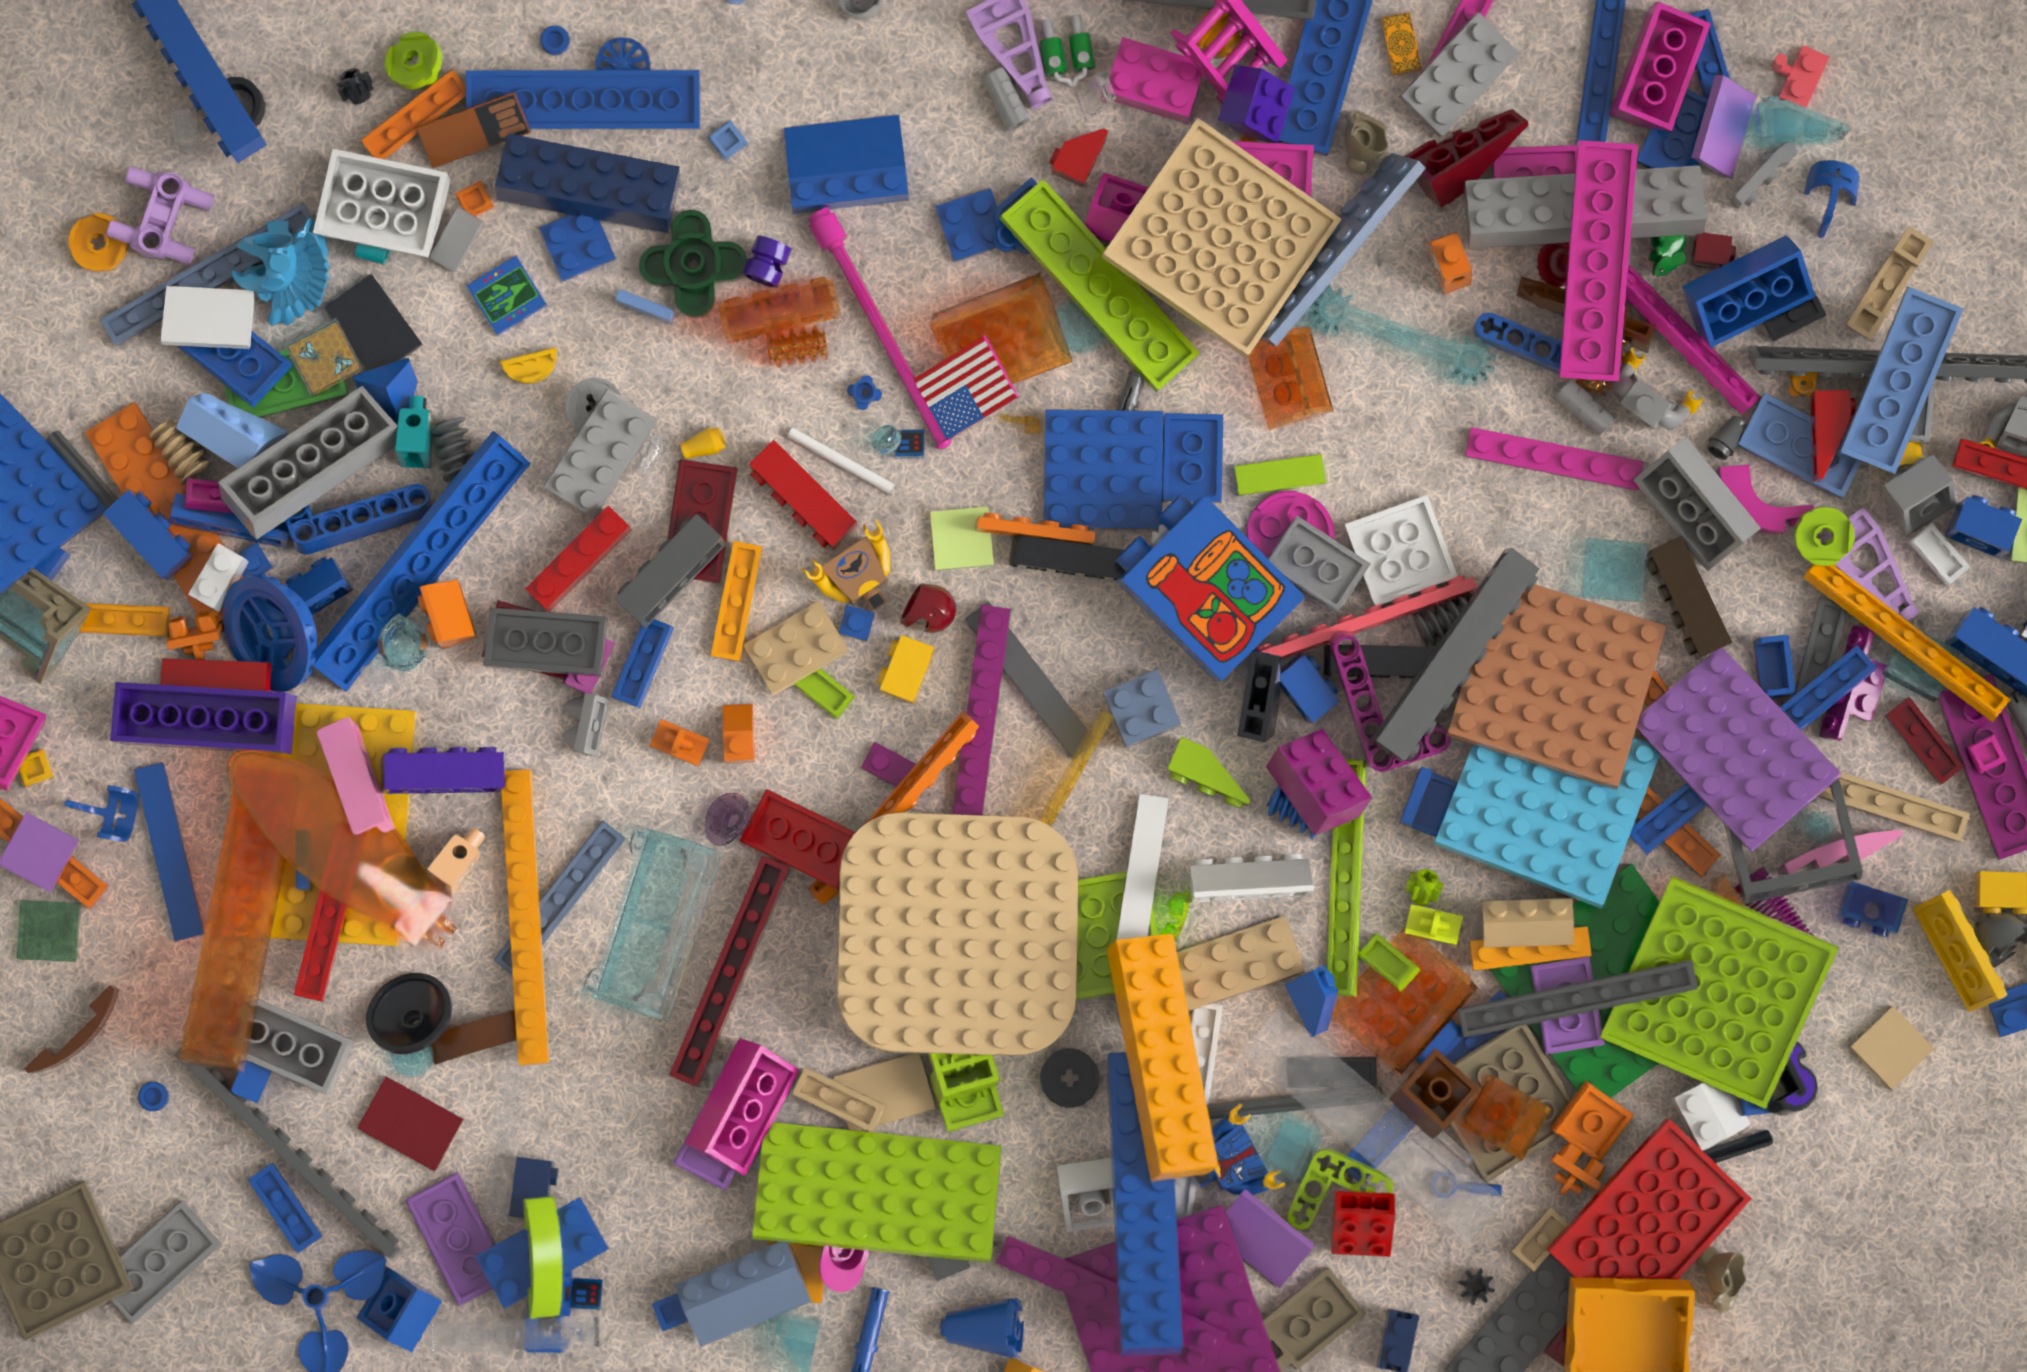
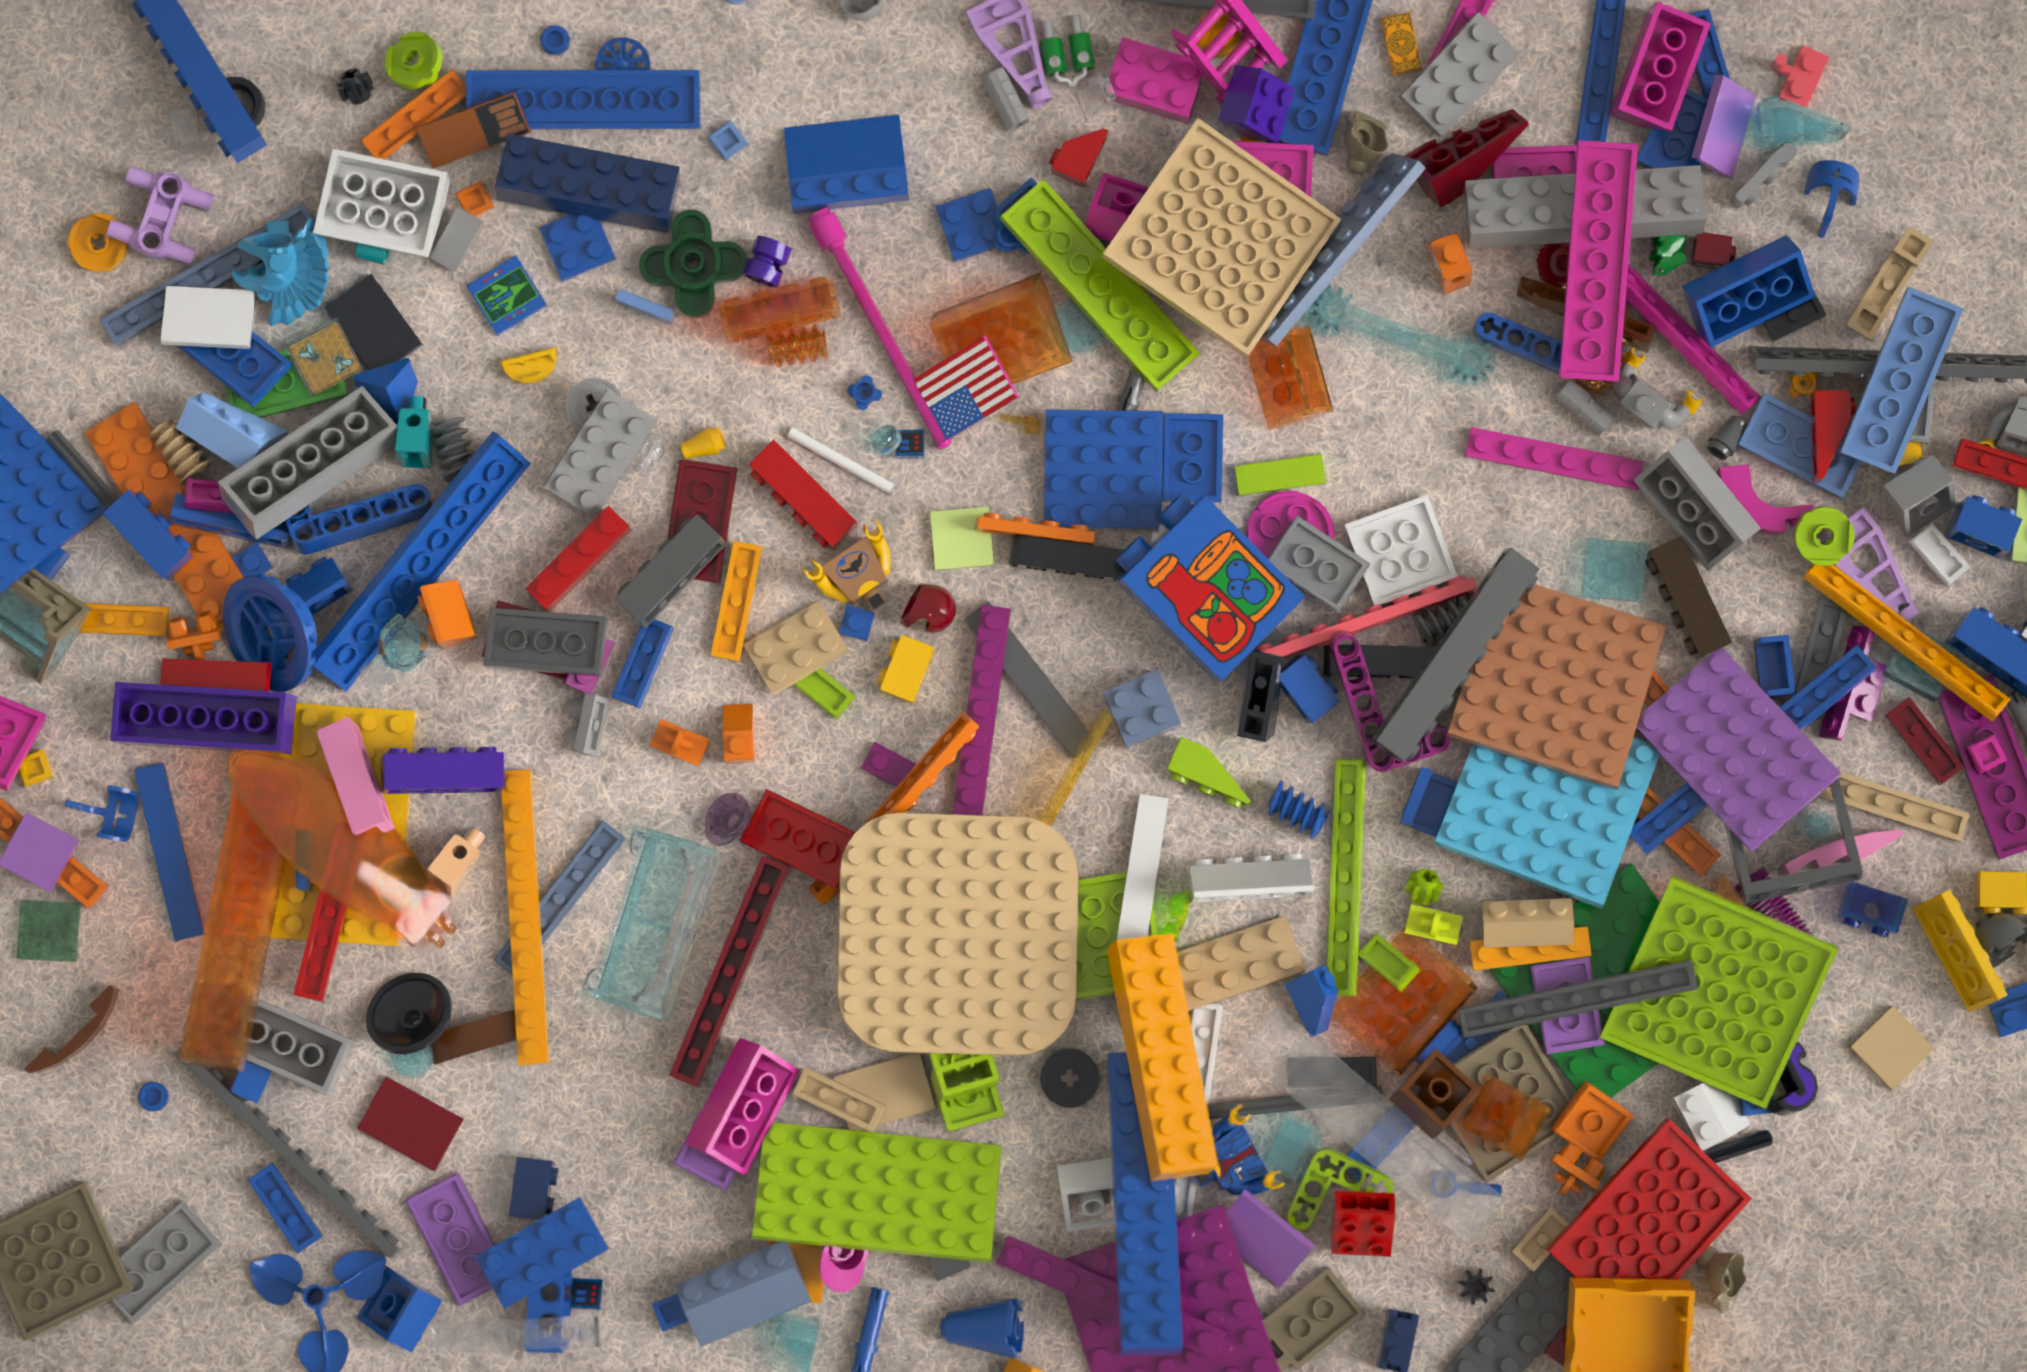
white brick [188,543,249,612] -> none
lime slope [524,1196,562,1319] -> none
magenta brick [1266,729,1372,836] -> none

